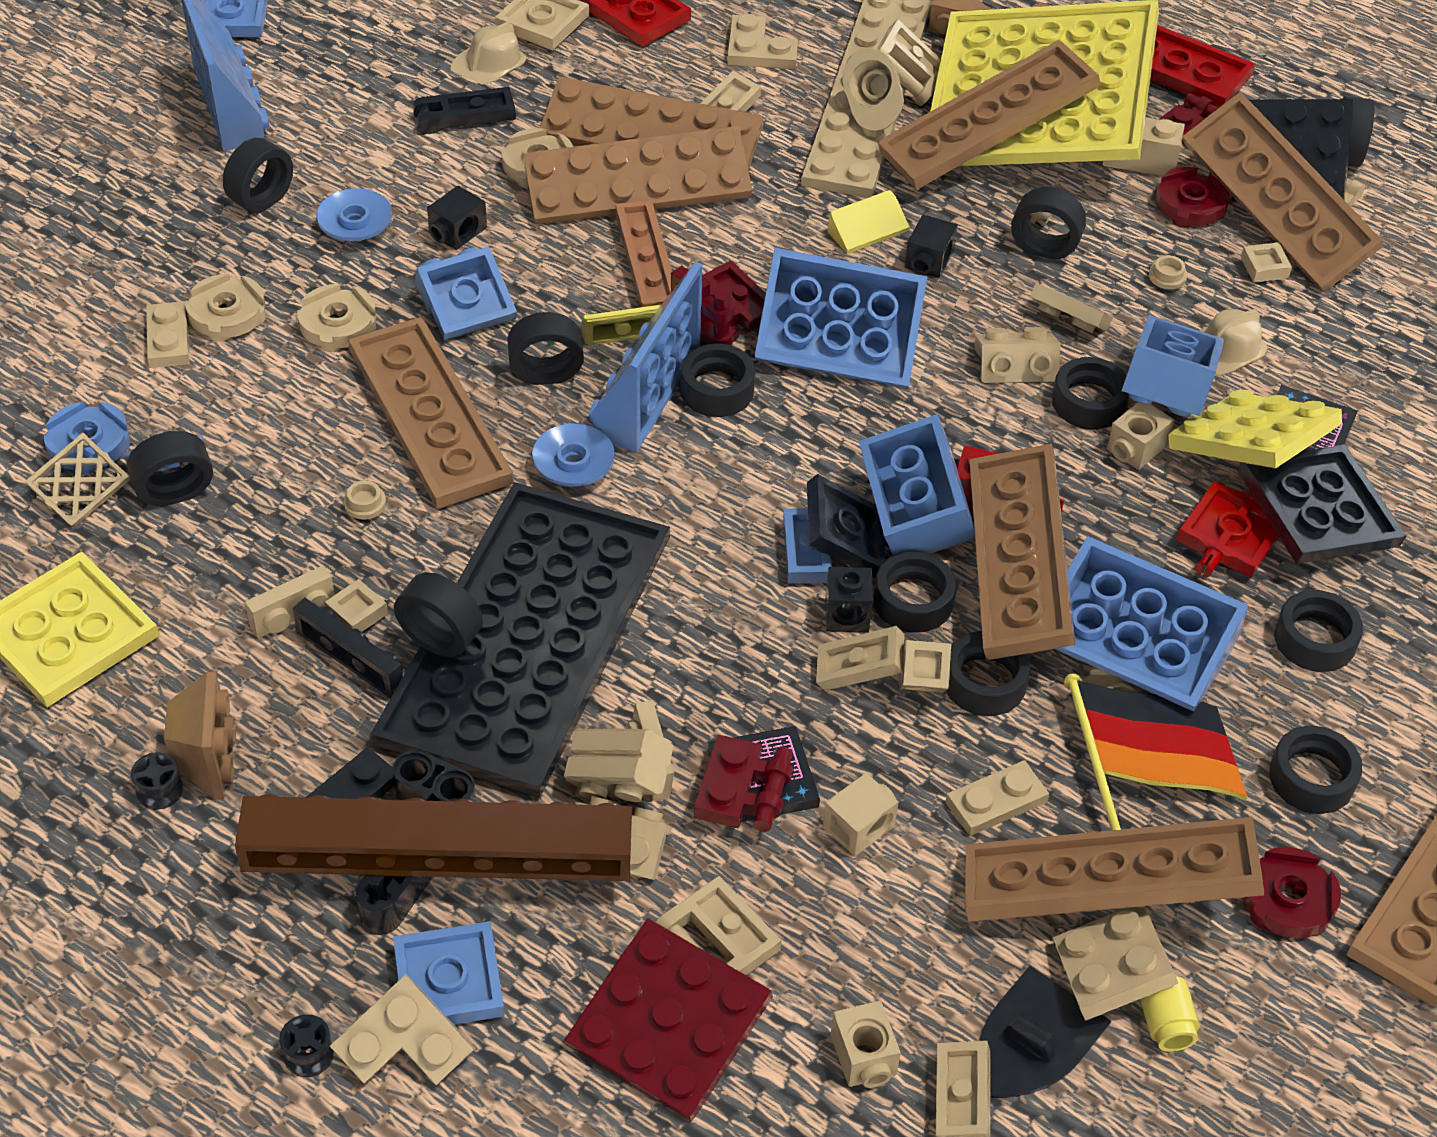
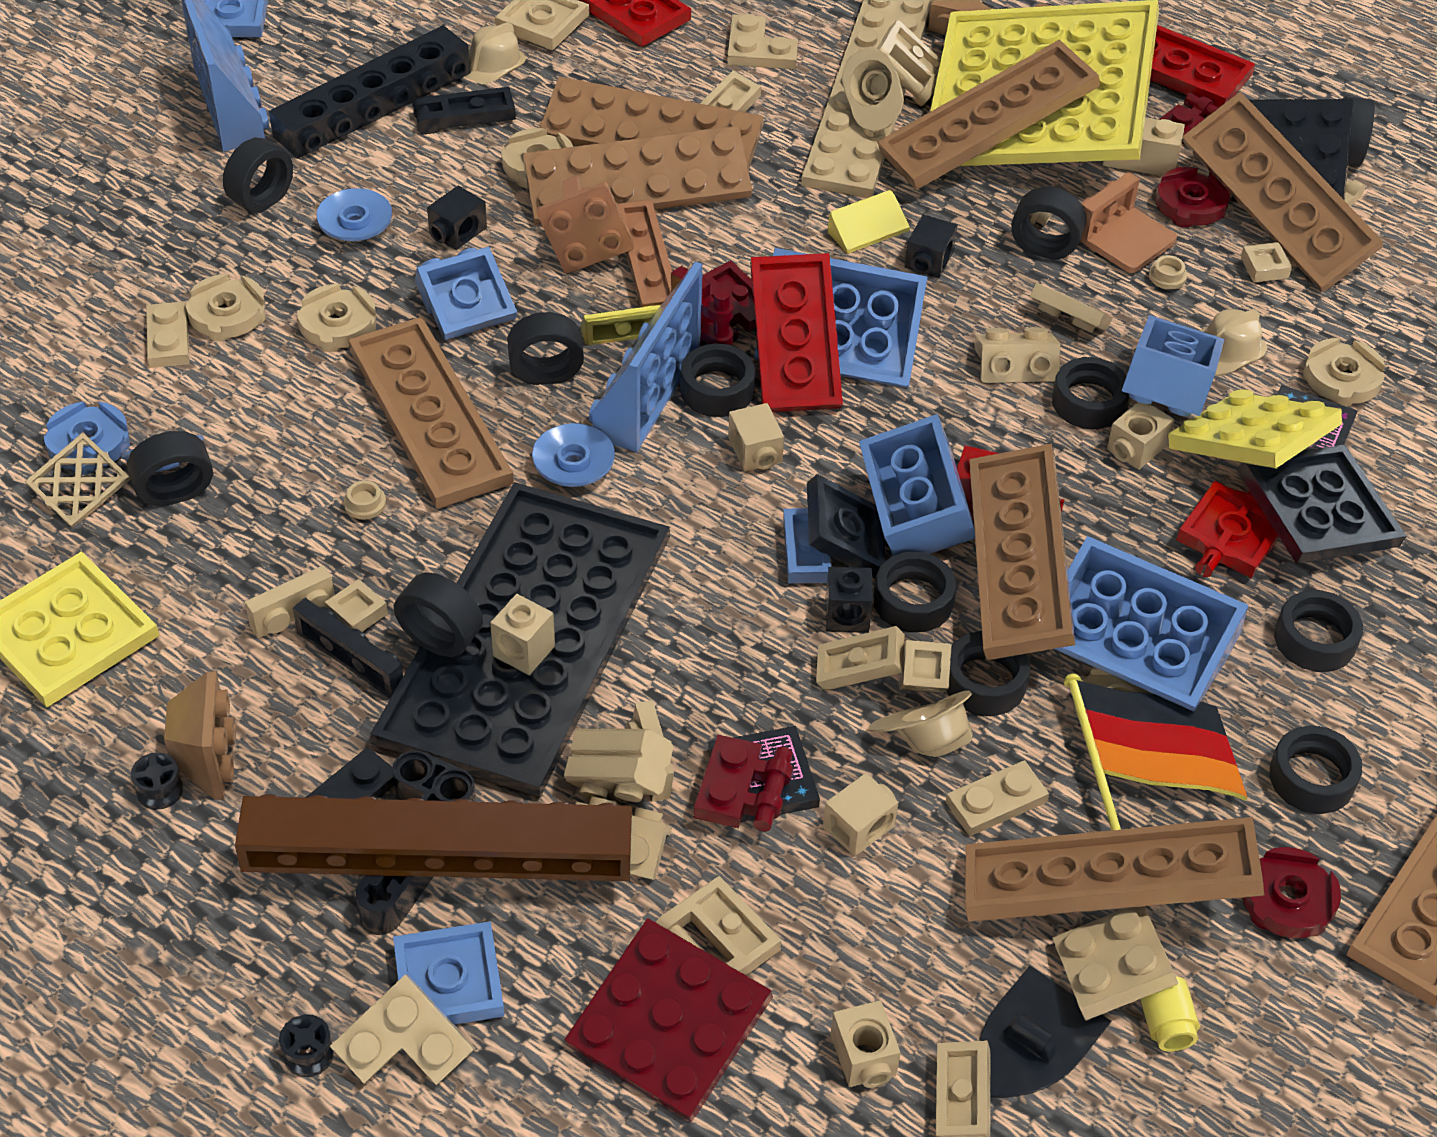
none -> black brick [268,25,471,159]
none -> tan brick [490,594,555,675]
none -> nougat bracket [537,176,634,273]
none -> tan brick [728,403,784,472]
none -> red plate [750,253,843,412]
none -> tan piece [869,691,973,757]
none -> nougat bracket [1080,172,1177,273]
none -> tan plate [1303,338,1385,407]

